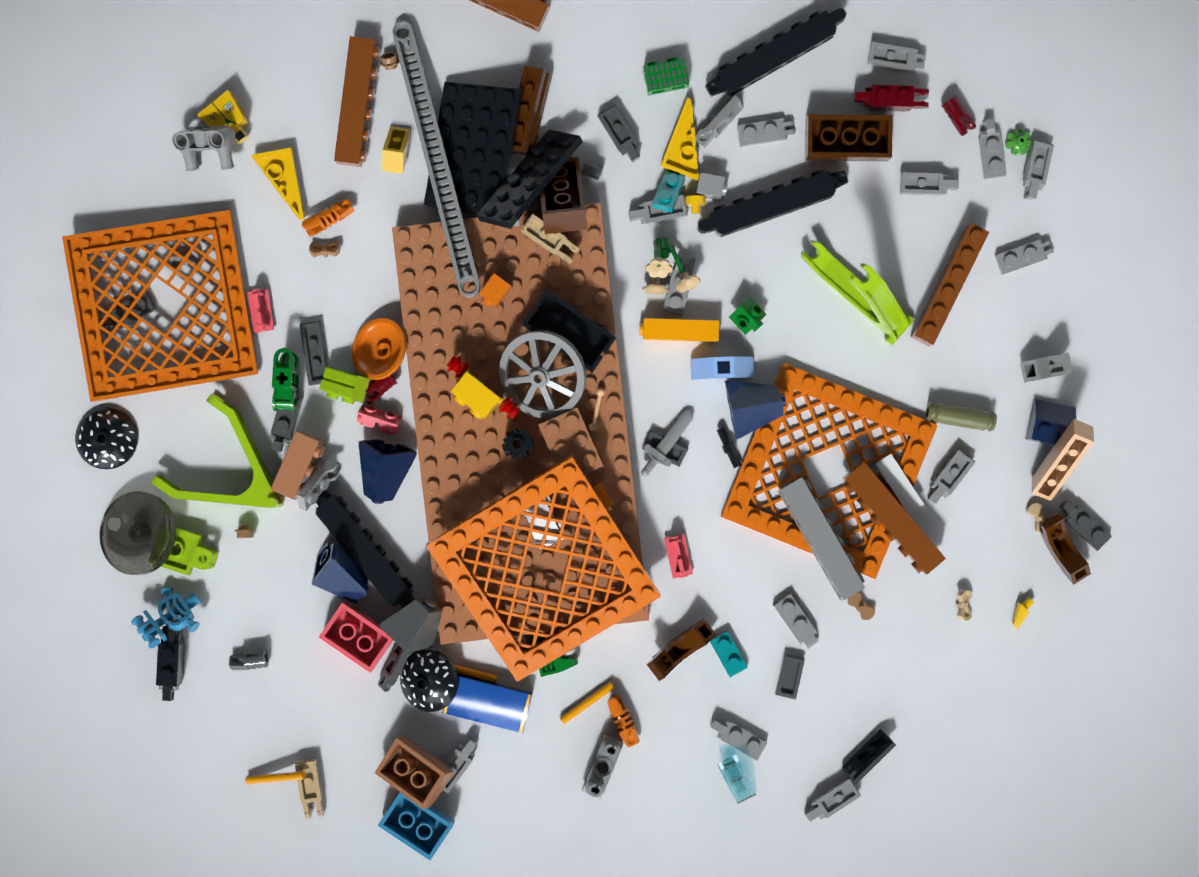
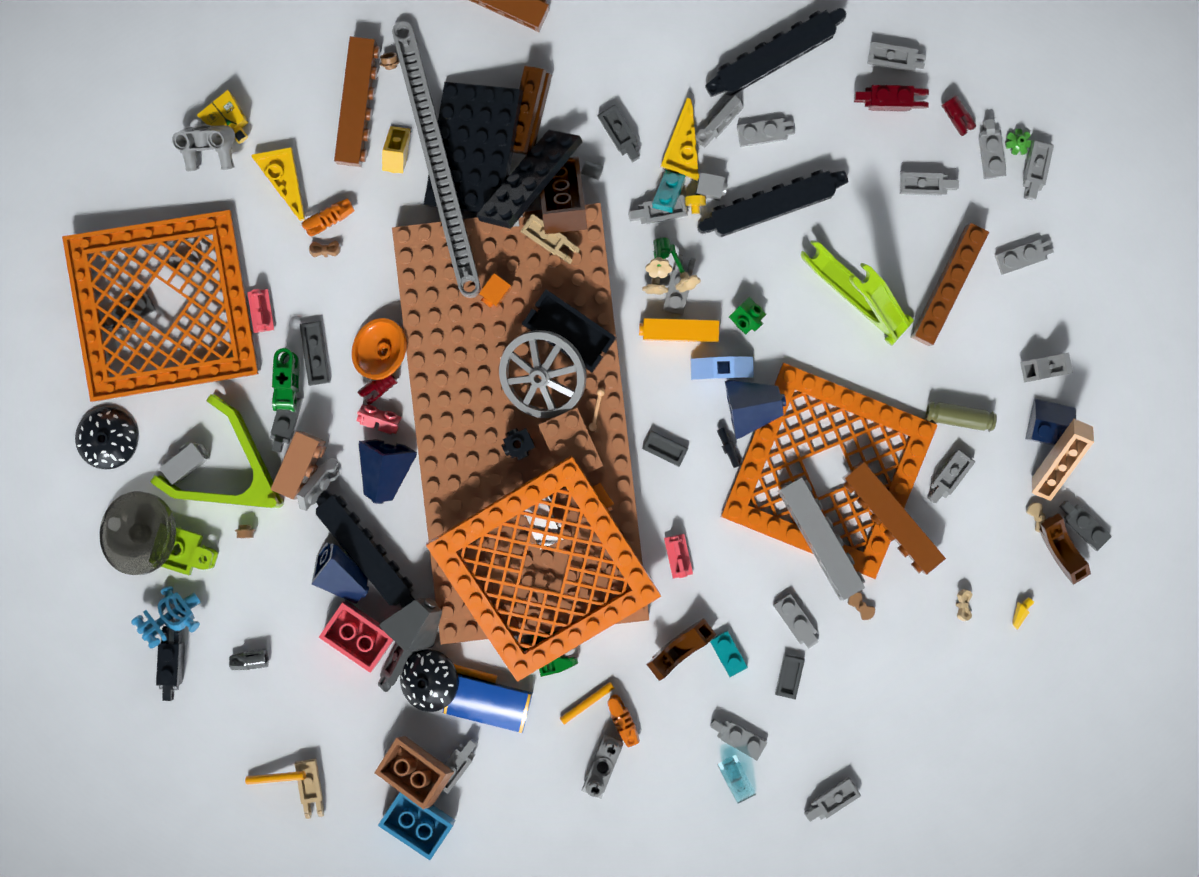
lime brick [319,366,370,405] -> none
yellow brick [446,355,521,420] -> none
light grey sword [641,410,694,477] -> none
green brick [643,57,689,96] -> none
reddish brown brick [805,114,893,162] -> none
black hinge [842,729,896,783] -> none
white sticker [876,454,924,514] -> none
none -> light grey brick [159,442,210,485]

